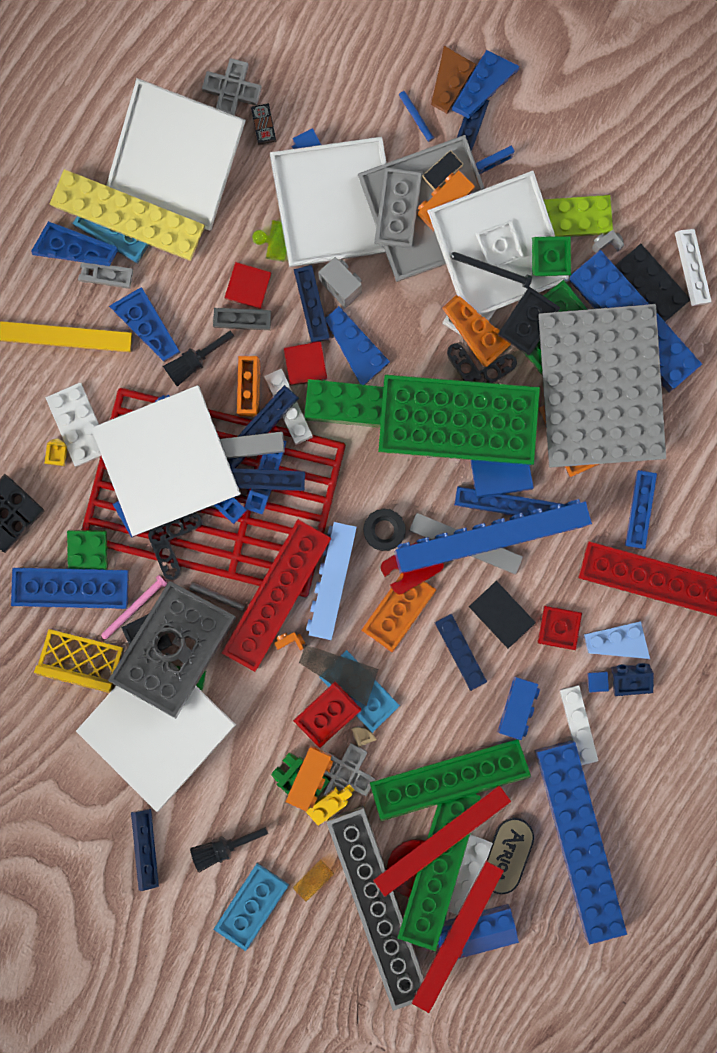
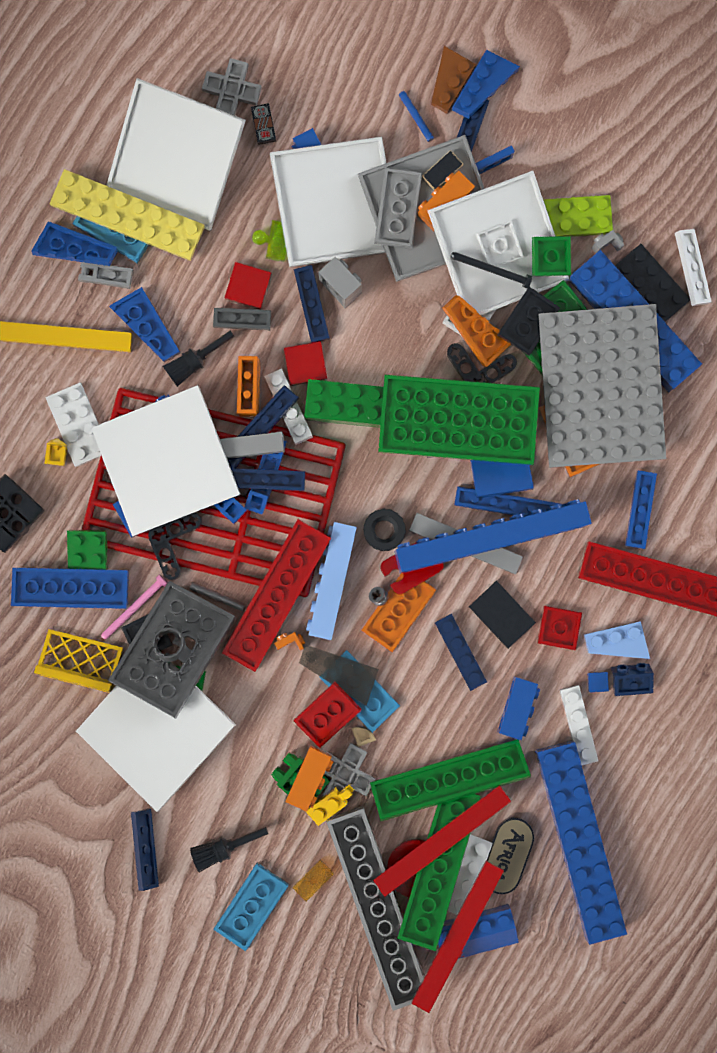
blue wing [325,306,390,385] -> none
none -> flat silver bush [369,587,388,606]

